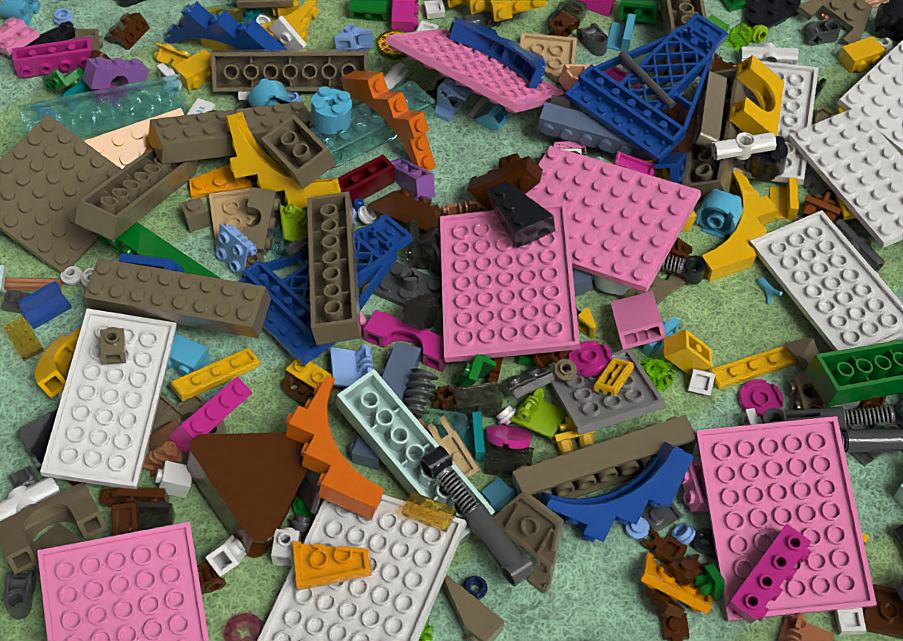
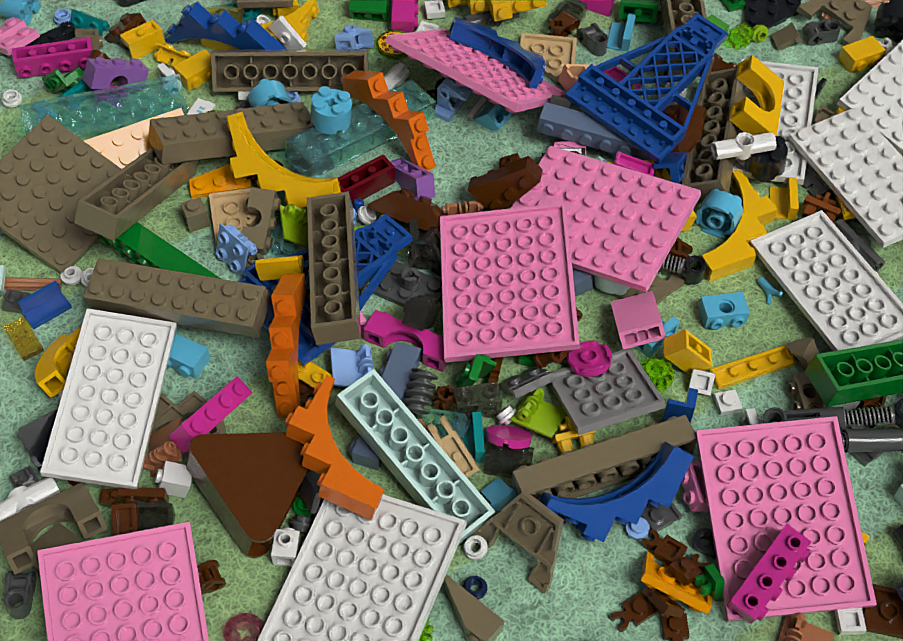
dark tan brick [100,327,126,364] -> none
blue plate [119,253,185,273] -> none
yellow tile [170,347,260,402] -> none
white brick [205,535,246,577] -> none
dark tan brick [261,114,336,189] -> none
dark grey axle [285,234,308,256] -> none
light orange wing [293,541,372,590] -> none
clear yellow plate [401,491,457,533] -> none
piece [419,445,535,586] -> none
black wedge [487,180,556,248] -> none
dark tan plate [554,359,577,381] -> none
yellow slope [577,307,596,339] -> none
yellow tile [594,358,634,396] -> none
dark grey bar [618,50,676,109] -> none
light blue plate [672,523,695,545] -> none
dark tan beam [693,71,727,150] -> none
dark pink tile [738,379,784,420] -> none
white piece [739,43,799,64] -> none
none -> white plate [2,89,22,108]
none -> teal hinge [71,8,110,36]
none -> yellow panel [120,20,165,59]
none -> yellow panel [255,255,304,281]
none -> orange arch [266,273,307,418]
none -> white plate [464,535,488,560]
none -> reddish brown plate [610,592,657,632]
none -> blue panel [661,388,698,423]
none -> medium azure brick [698,292,750,330]
none -> white plate [713,390,743,416]
none -> dark tan tile [771,22,803,50]

